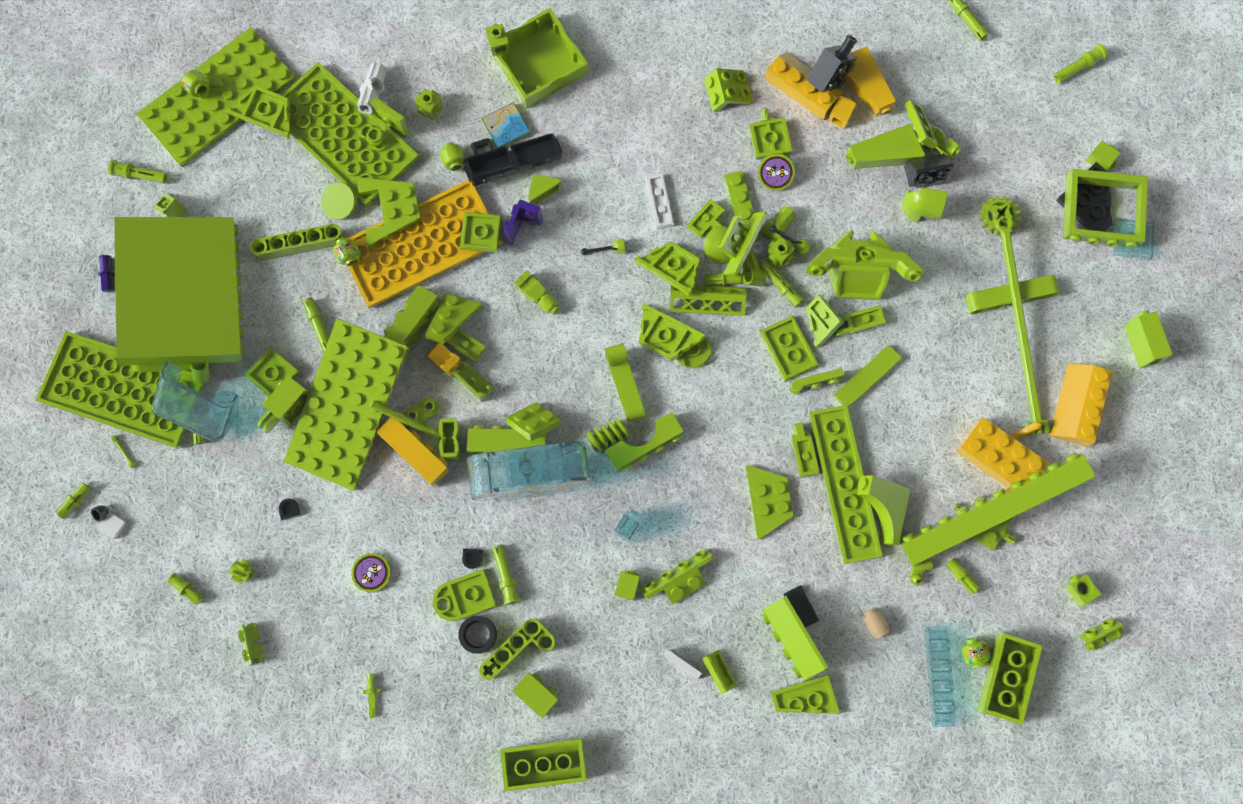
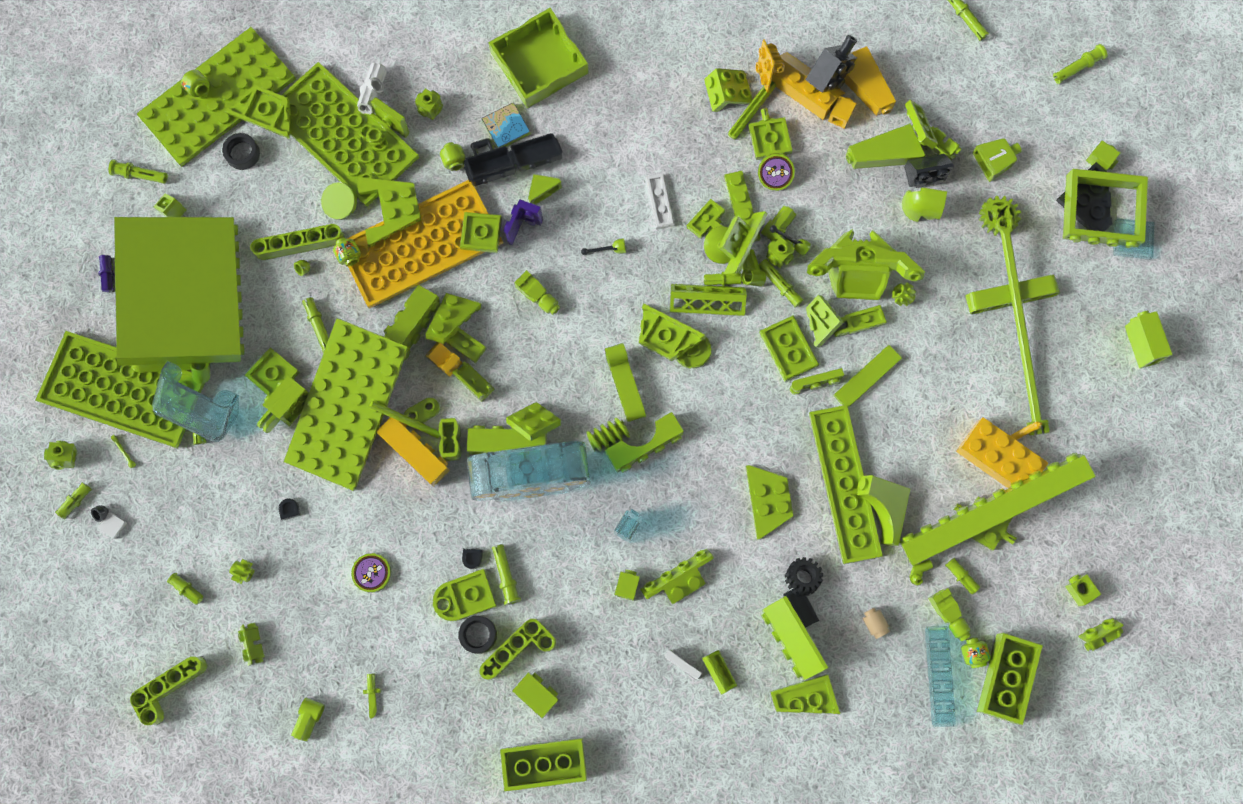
lime brick [485,24,510,56] -> none
lime wing [635,241,701,297] -> none
lime hinge [791,423,819,478] -> none
yellow slope [1049,364,1113,447] -> none
none -> lime brick [44,440,77,470]
none -> lime beam [130,656,207,726]
none -> black tyre [222,133,260,170]
none -> lime piece [291,697,325,742]
none -> lime hinge [294,260,310,276]
none -> lime axle [728,80,776,140]
none -> yellow hinge [755,39,785,93]
none -> black tyre [785,557,824,596]
none -> lime gear [892,282,916,306]
none -> lime piece [928,588,971,641]
none -> lime torso [972,138,1022,182]

